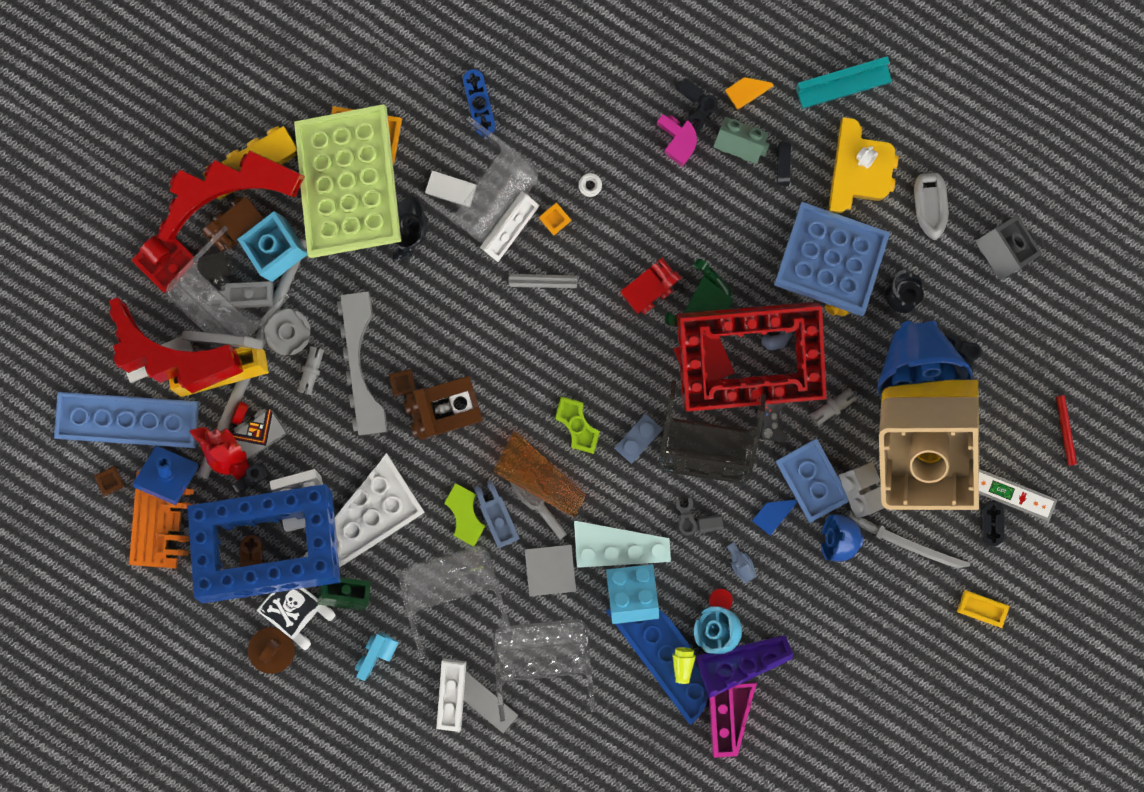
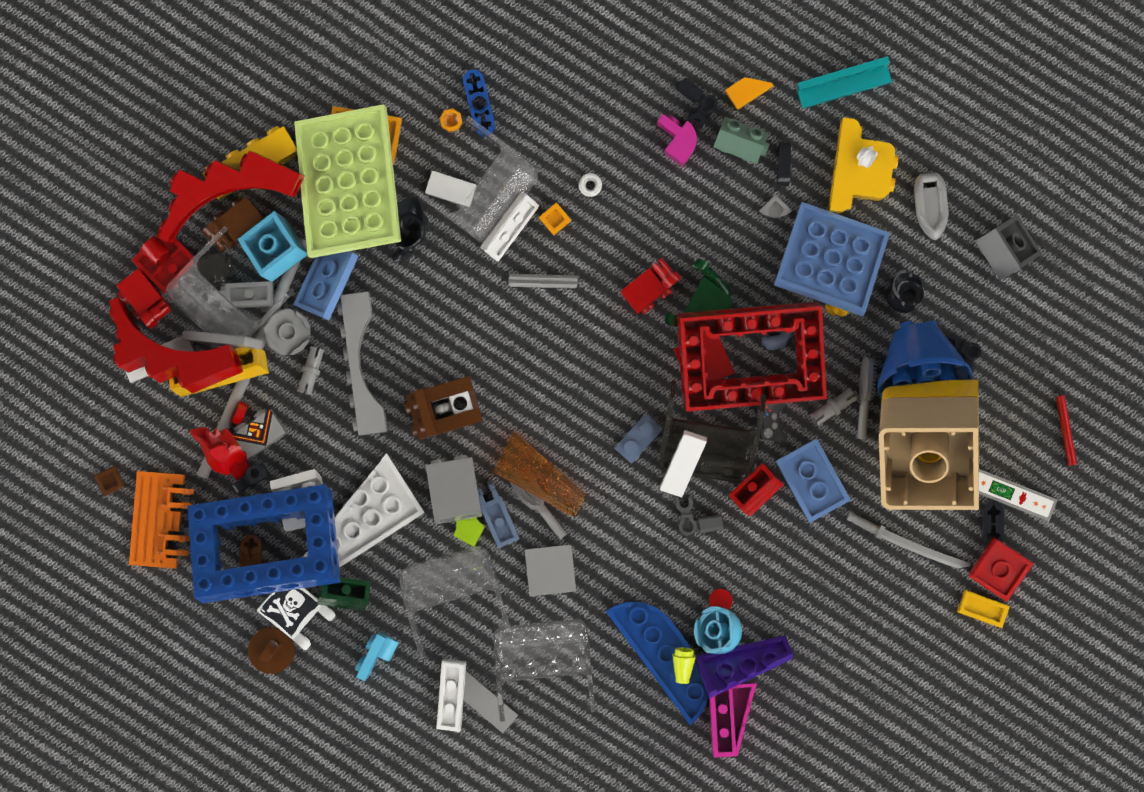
medium blue tile [54,392,199,448] -> none
blue tile [133,446,198,505] -> none
reddish brown tile [389,369,416,397] -> none
lime tile [555,397,600,454] -> none
light aqua wing [574,521,671,568] -> none
medium azure brick [606,564,659,624] -> none
sand blue piece [727,542,757,584] -> none
blue tile [752,500,797,536] -> none
blue cylinder [821,514,864,562] -> none
light grey piece [839,462,884,519] -> none
none -> red hinge [116,268,172,330]
none -> medium blue plate [293,251,359,320]
none -> light grey panel [426,455,482,524]
none -> light orange tile [439,108,463,133]
none -> white tile [660,430,707,497]
none -> red brick [728,463,784,517]
none -> light grey tile [759,194,792,218]
none -> light grey piece [857,357,877,439]
none -> red tile [968,537,1034,602]

